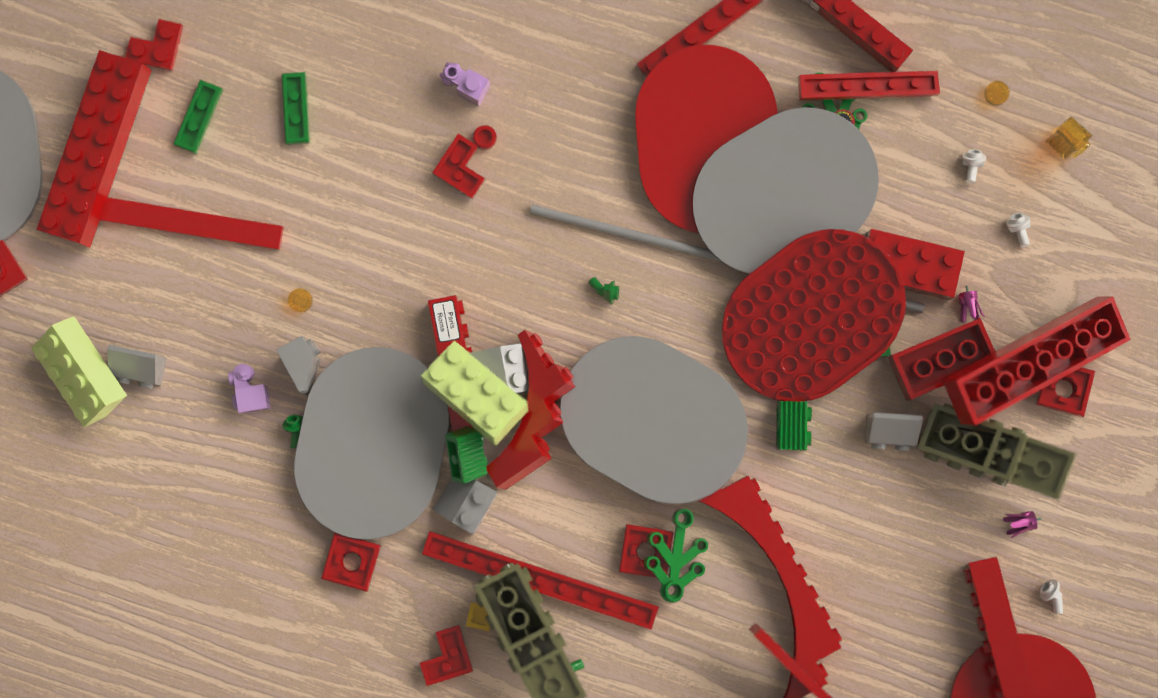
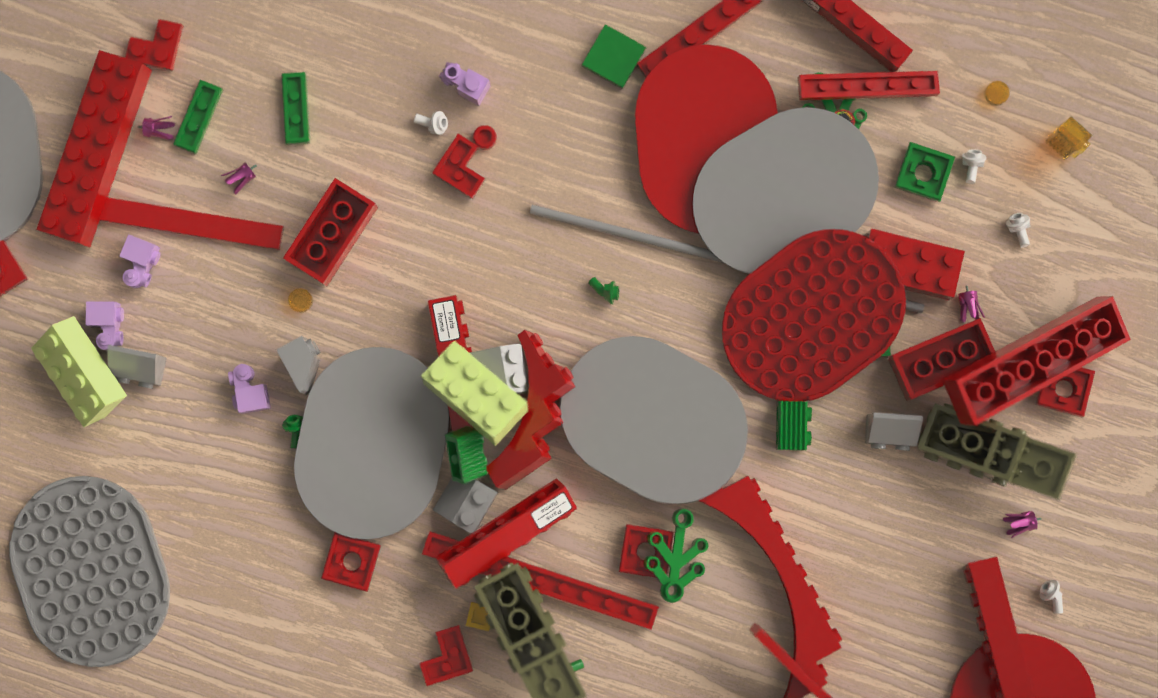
none -> light grey tile [9,476,170,667]
none -> lavender brick [86,301,124,351]
none -> lavender brick [119,234,161,288]
none -> flat silver piece [138,116,175,140]
none -> flat silver piece [221,162,257,195]
none -> red brick [283,178,378,287]
none -> white plate [413,111,448,135]
none -> red brick [435,478,578,589]
none -> green tile [582,24,646,89]
none -> green piece [894,142,955,202]

